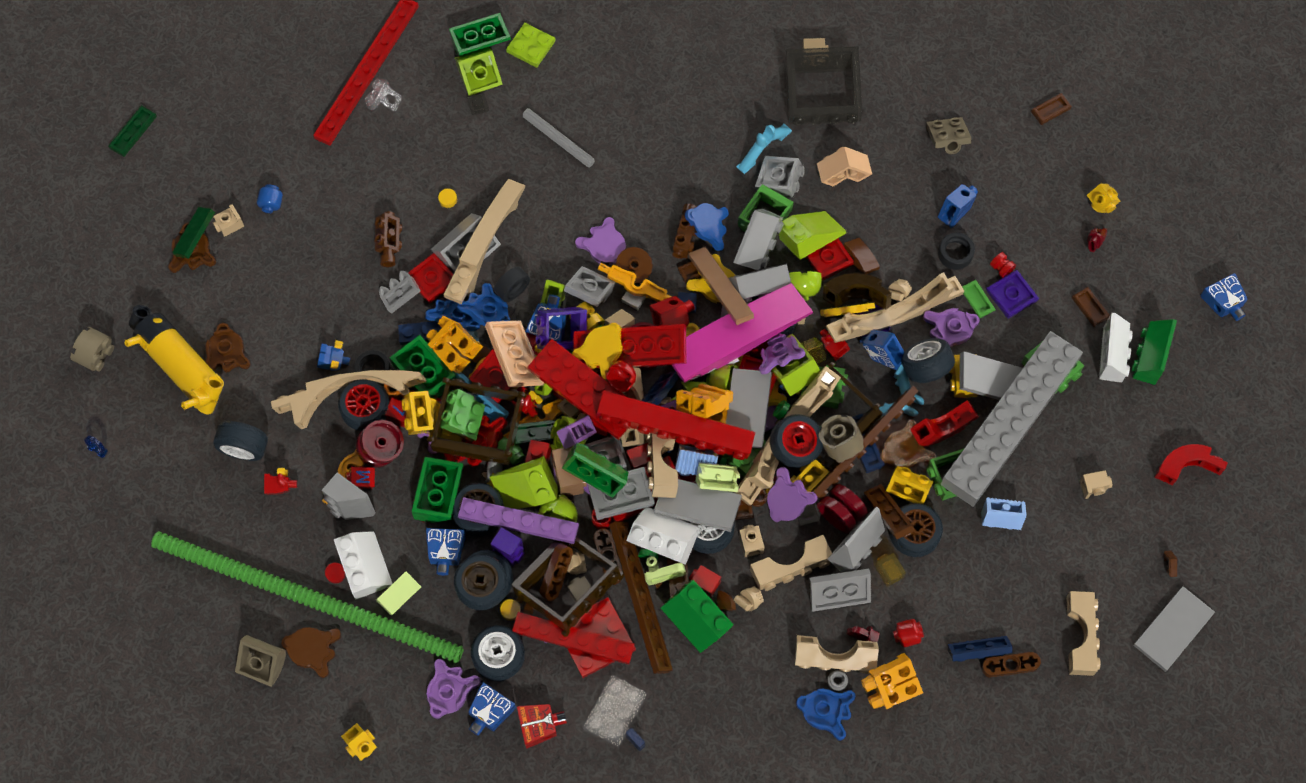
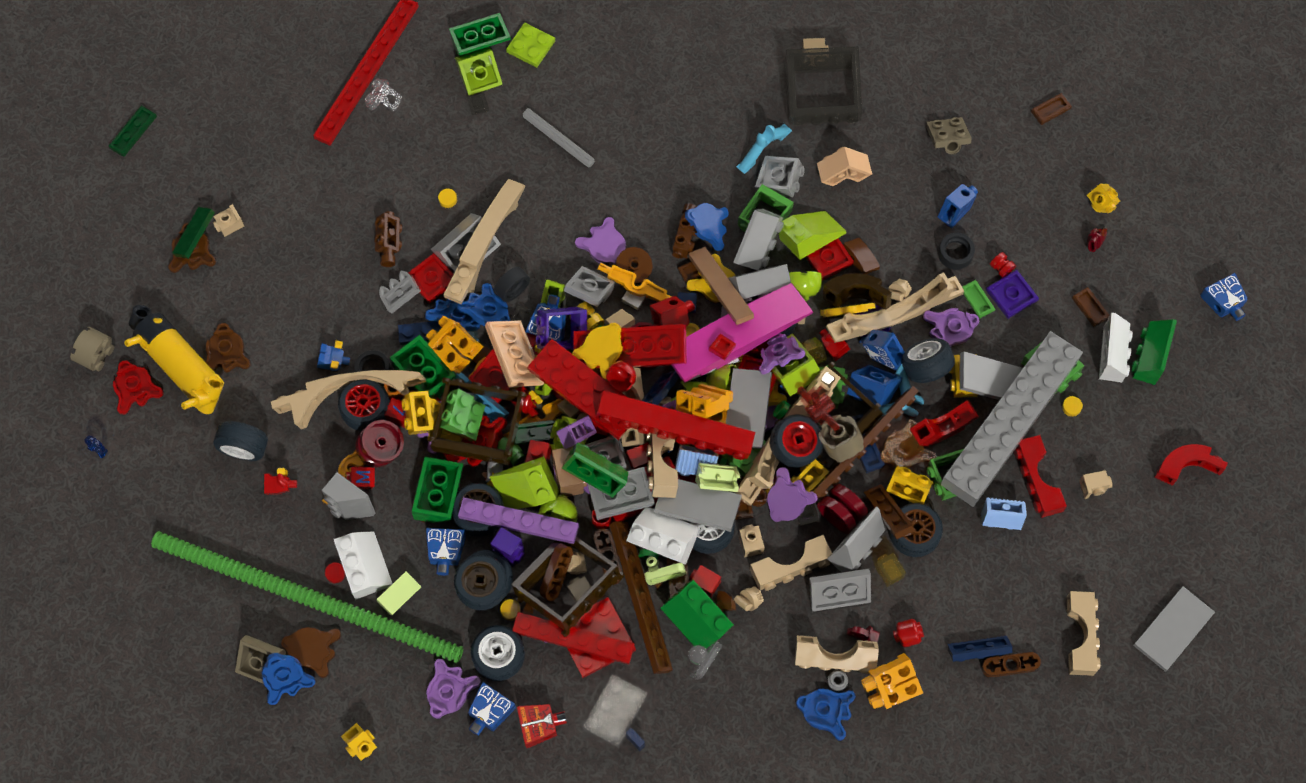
blue head [257,184,283,213] -> none
reddish brown tile [1164,550,1177,577] -> none
none -> red tile [113,360,164,415]
none -> blue tile [261,653,315,705]
none -> clear tile [688,641,722,680]
none -> red tile [709,334,736,361]
none -> clear red bar [797,386,840,431]
none -> blue slope [847,365,903,407]
none -> red arch [1014,435,1067,518]
none -> yellow tile [1062,396,1083,417]

